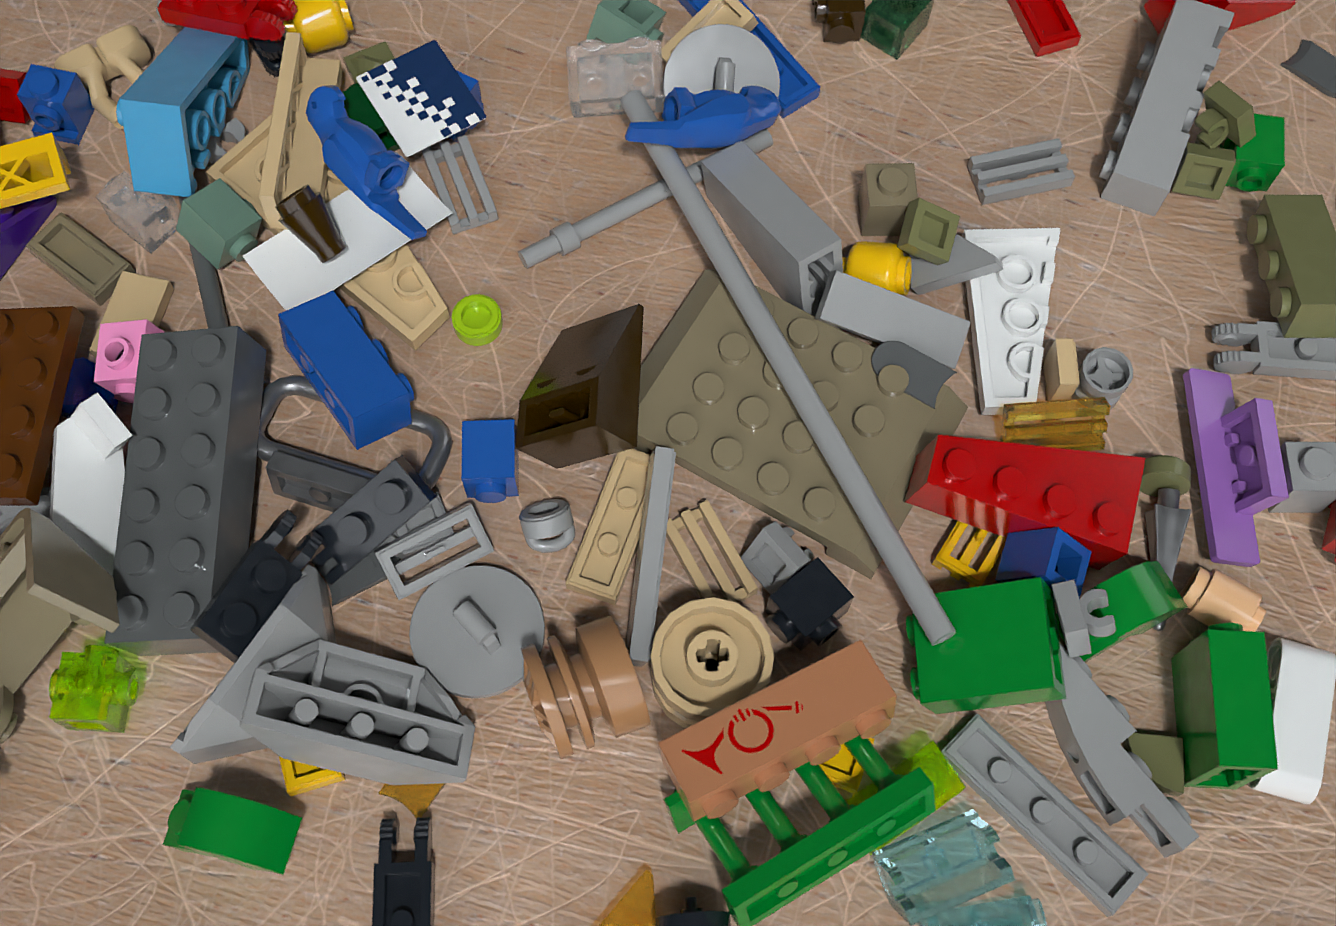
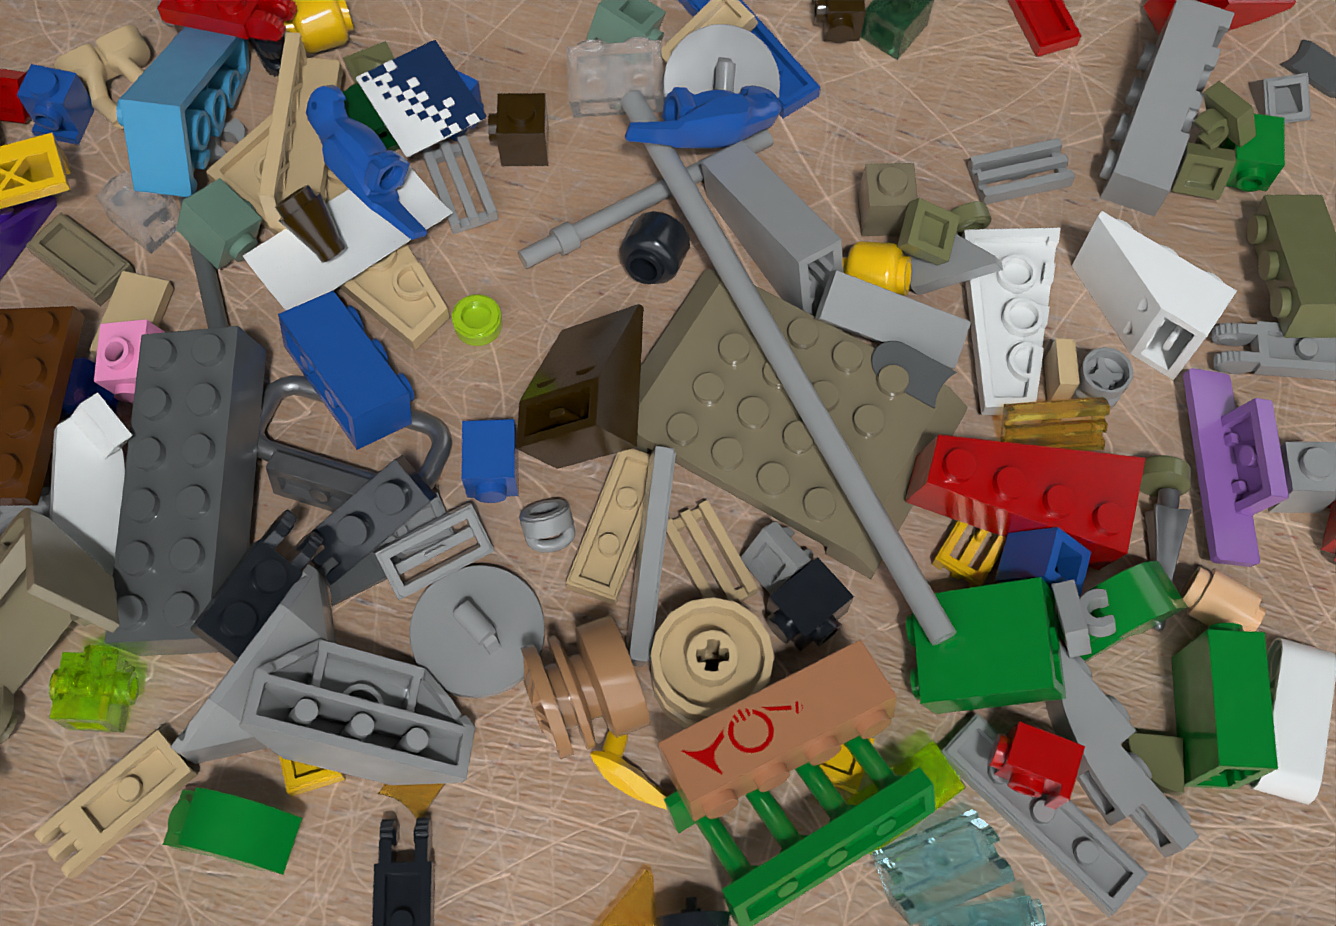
none -> tan hinge [34,730,197,879]
none -> dark brown brick [488,93,549,166]
none -> yellow bar [590,730,669,810]
none -> black head [619,211,690,284]
none -> olive tile [950,201,992,237]
none -> red brick [988,721,1085,810]
none -> white slope [1071,211,1237,380]
none -> light grey slope [1250,73,1311,123]

